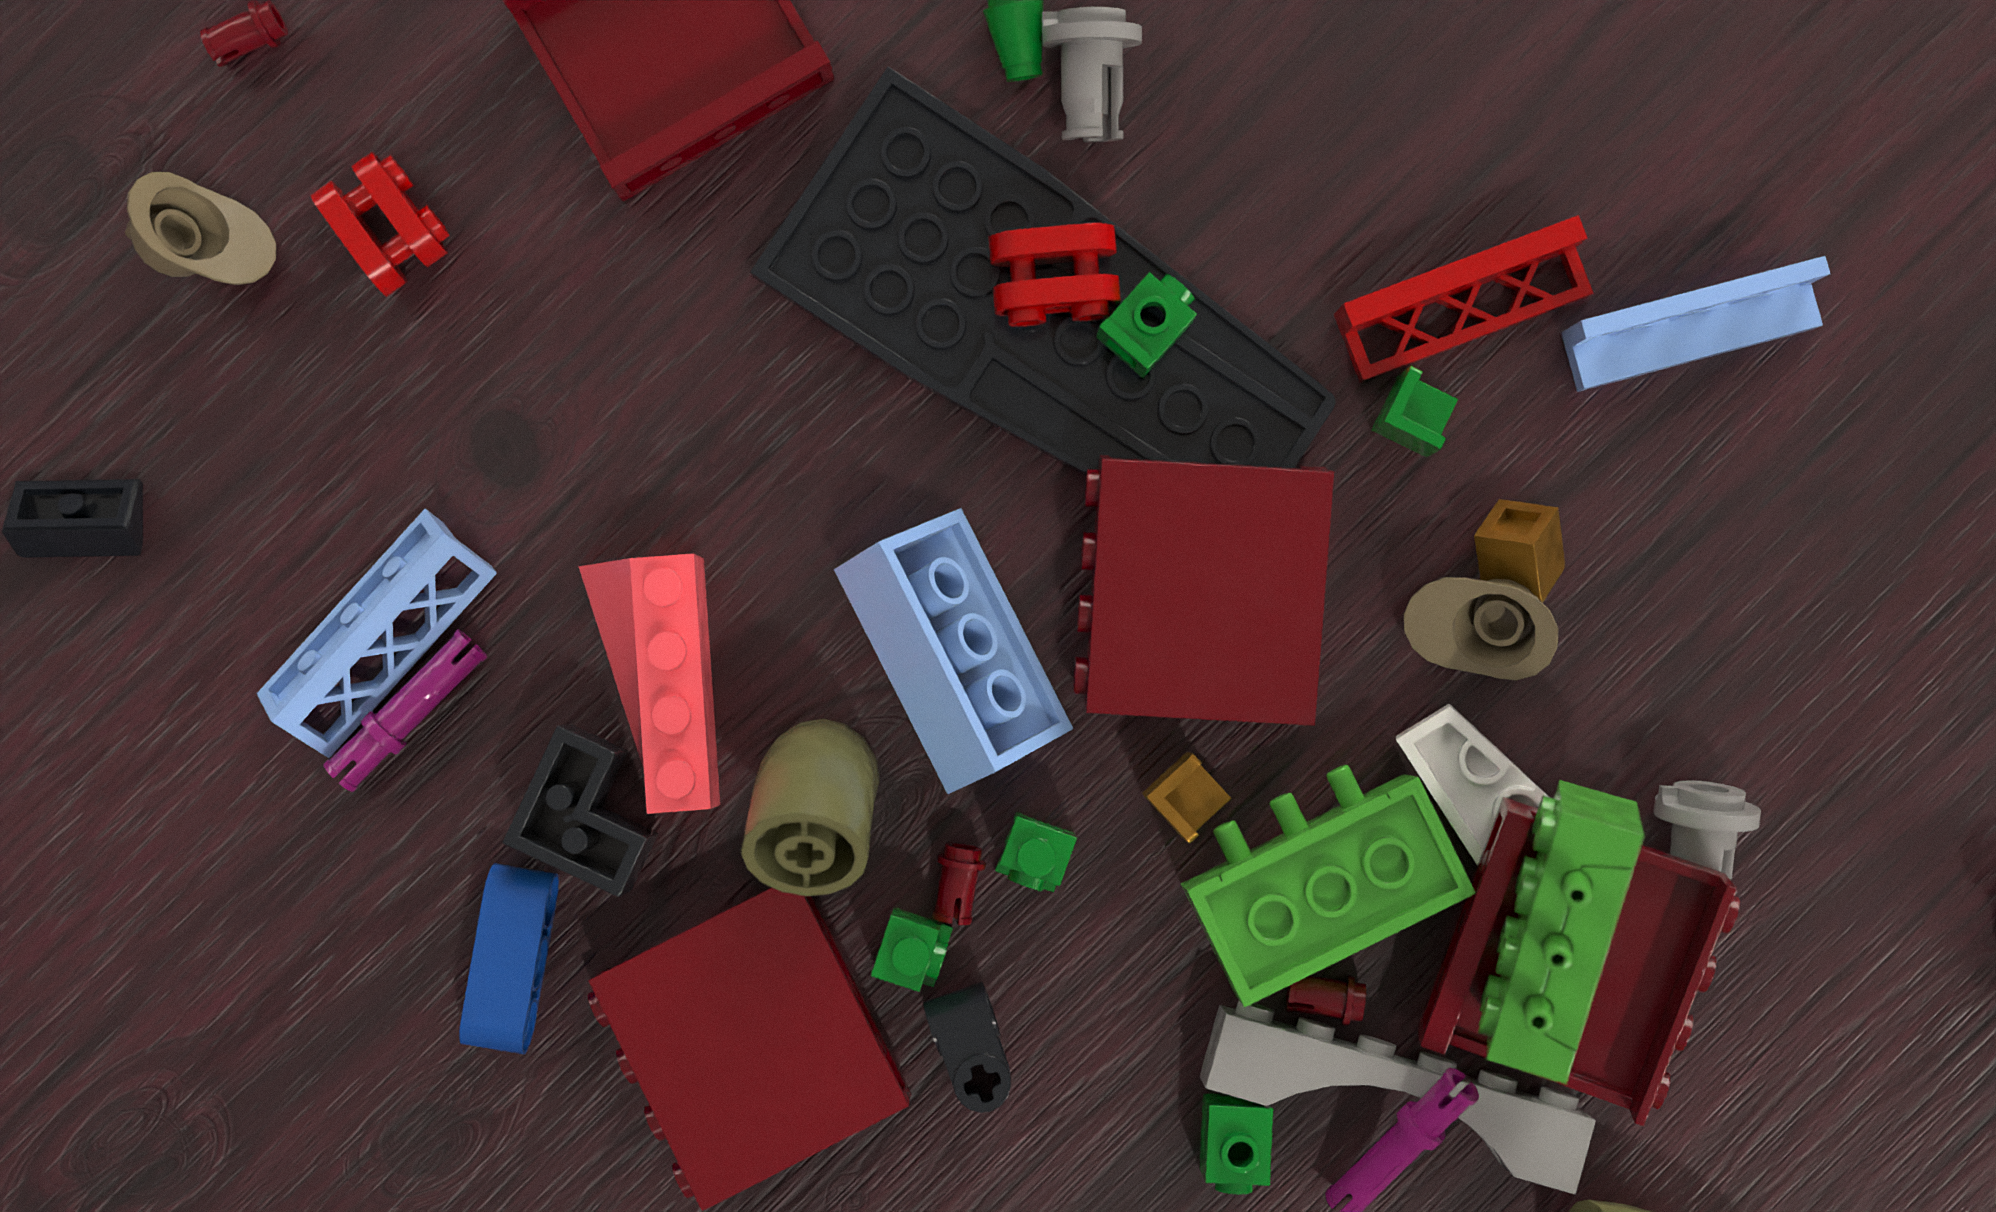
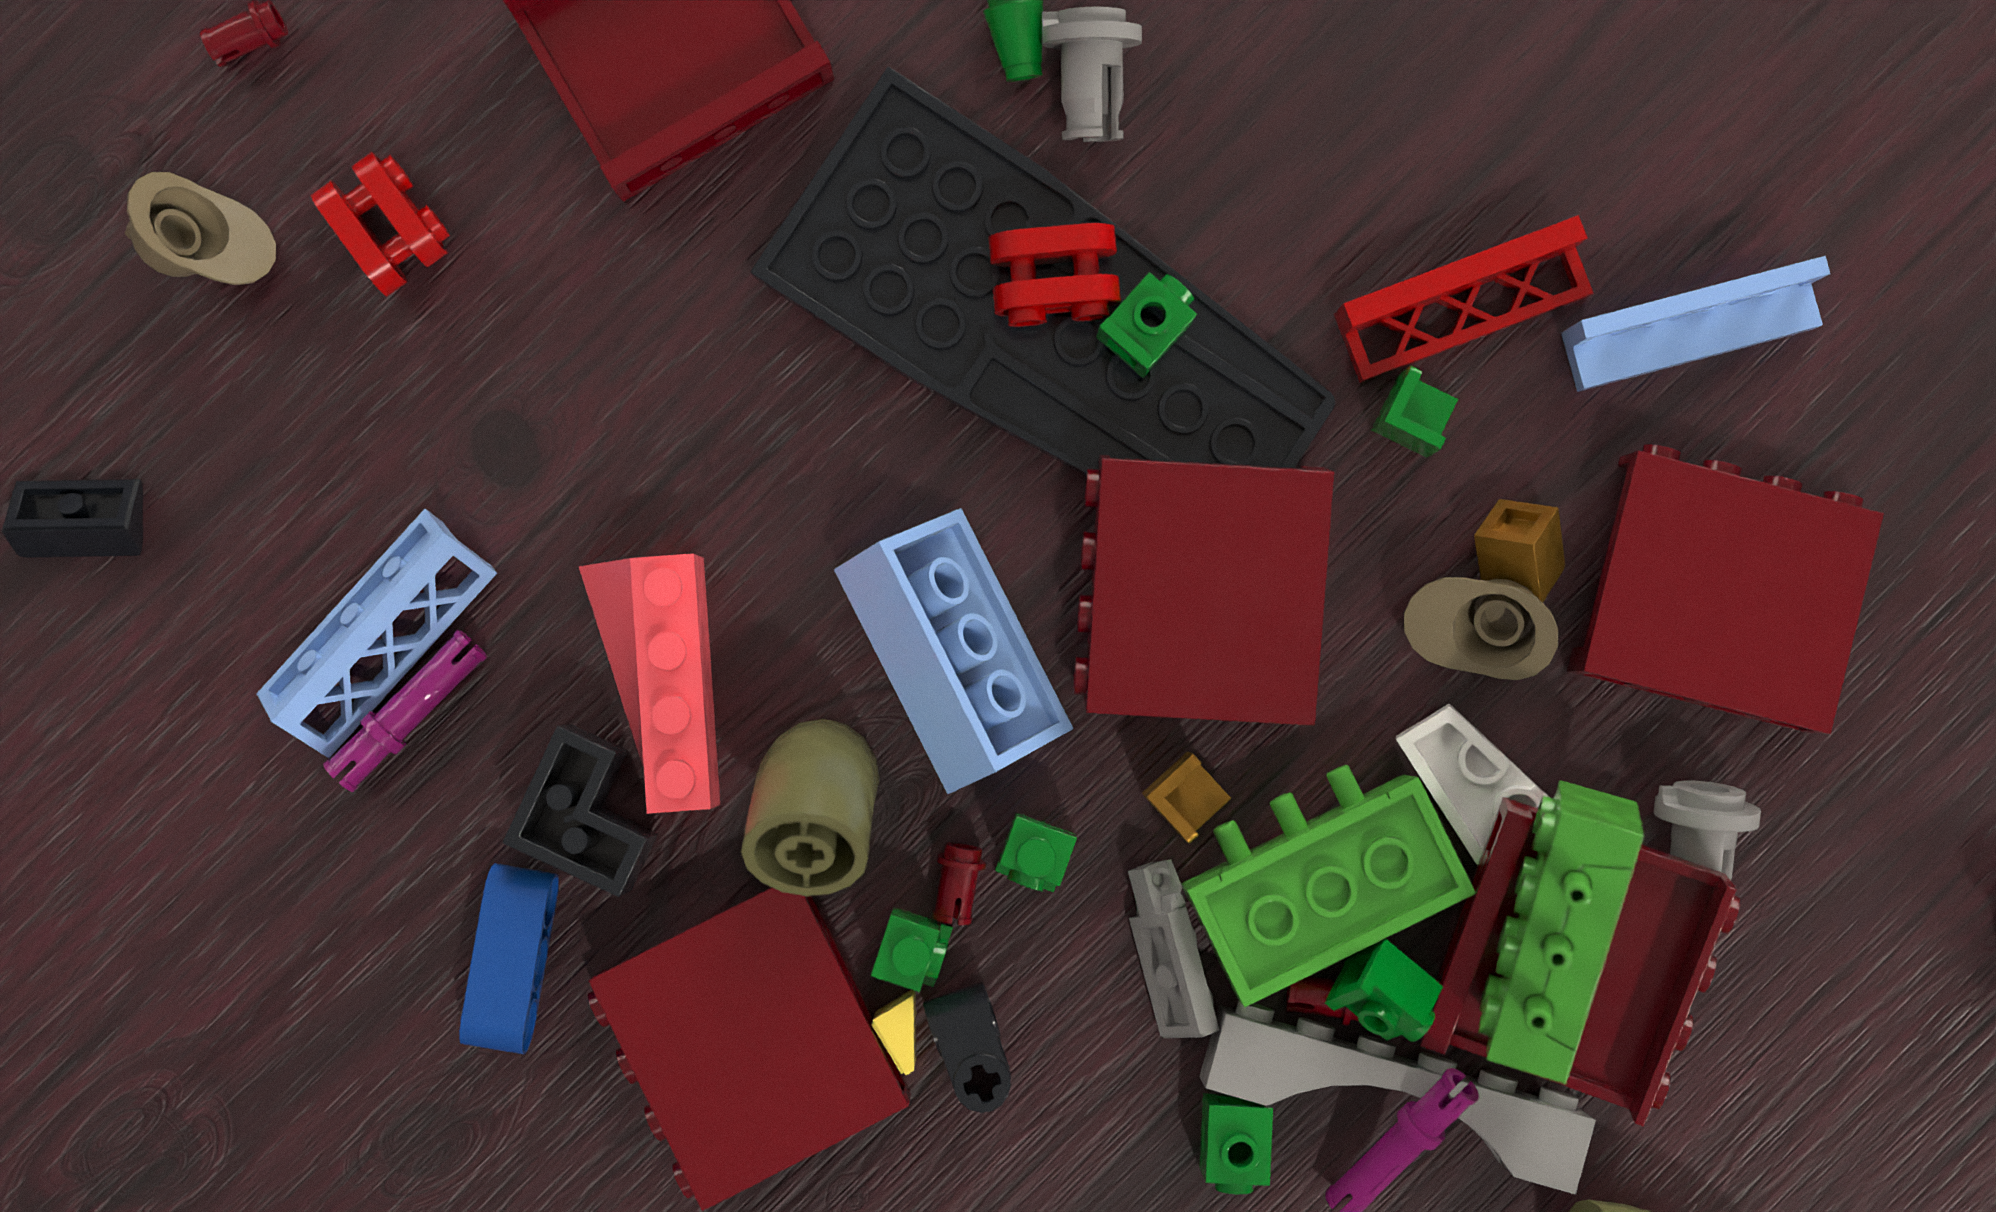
none -> light yellow slope [872,990,916,1075]
none -> light grey hinge [1128,859,1220,1038]
none -> green brick [1324,938,1443,1042]
none -> dark red panel [1567,444,1884,734]

